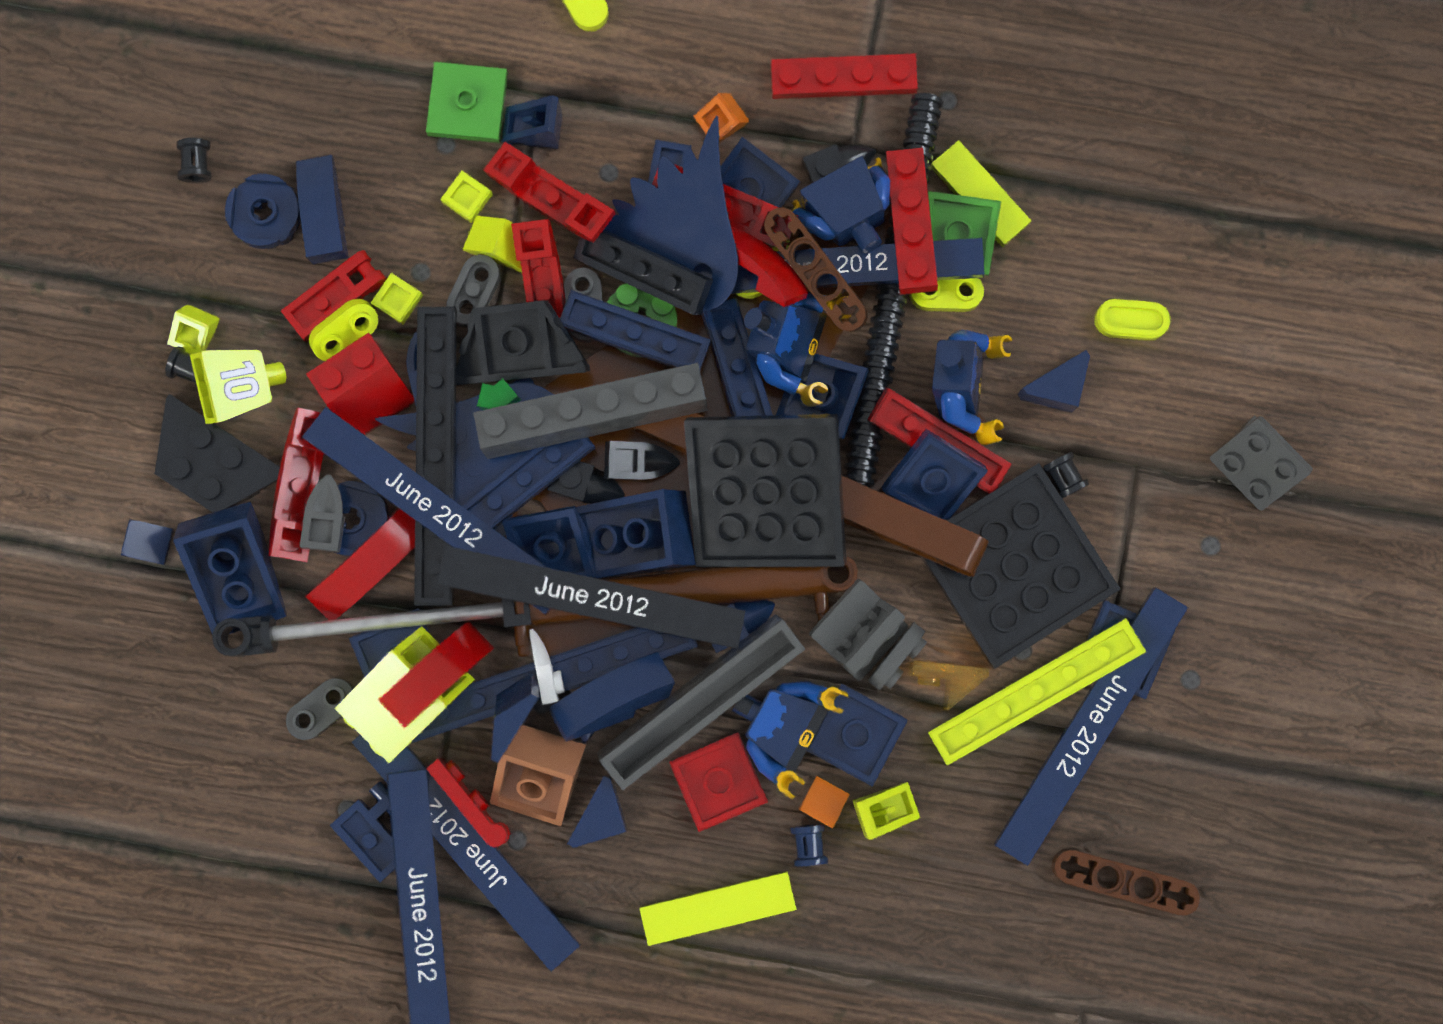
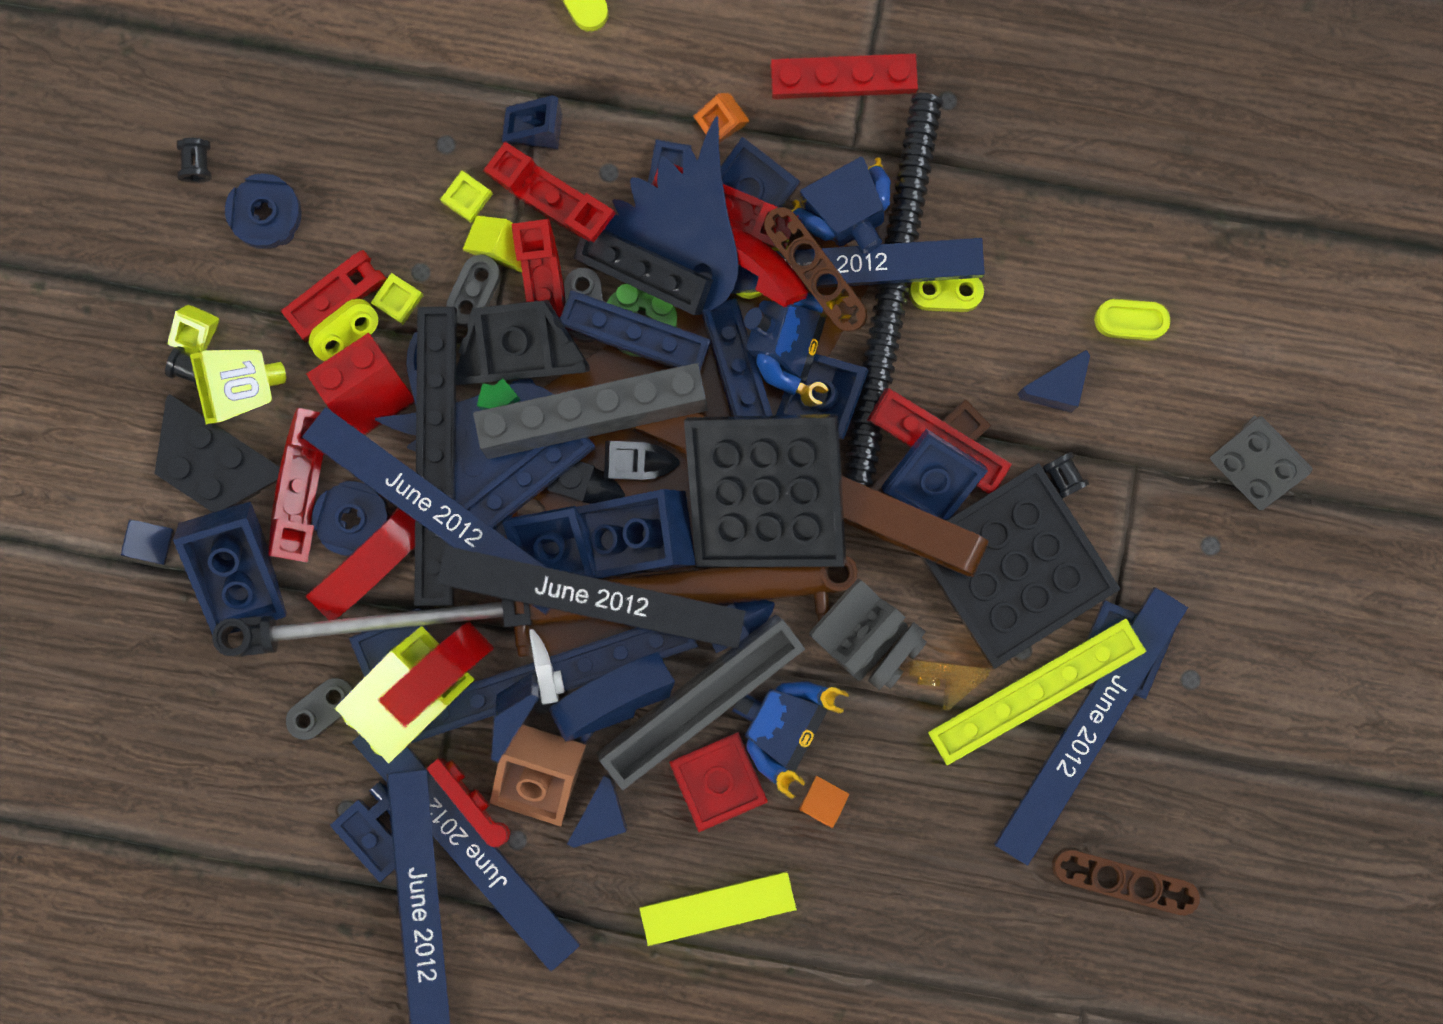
dark blue slope [296,155,349,264] -> none
dark grey plate [300,474,345,553] -> none
bright green plate [426,62,508,143] -> none
dark blue bush [790,824,828,866] -> none
black plate [802,144,876,184] -> none
dark blue plate [807,683,908,787] -> none
neon yellow slope [852,782,920,840] -> none
red plate [886,148,938,295] -> none
bright green plate [928,191,1001,276] -> none
neon yellow tile [931,140,1031,248] -> none
torso [932,330,1012,445] -> none

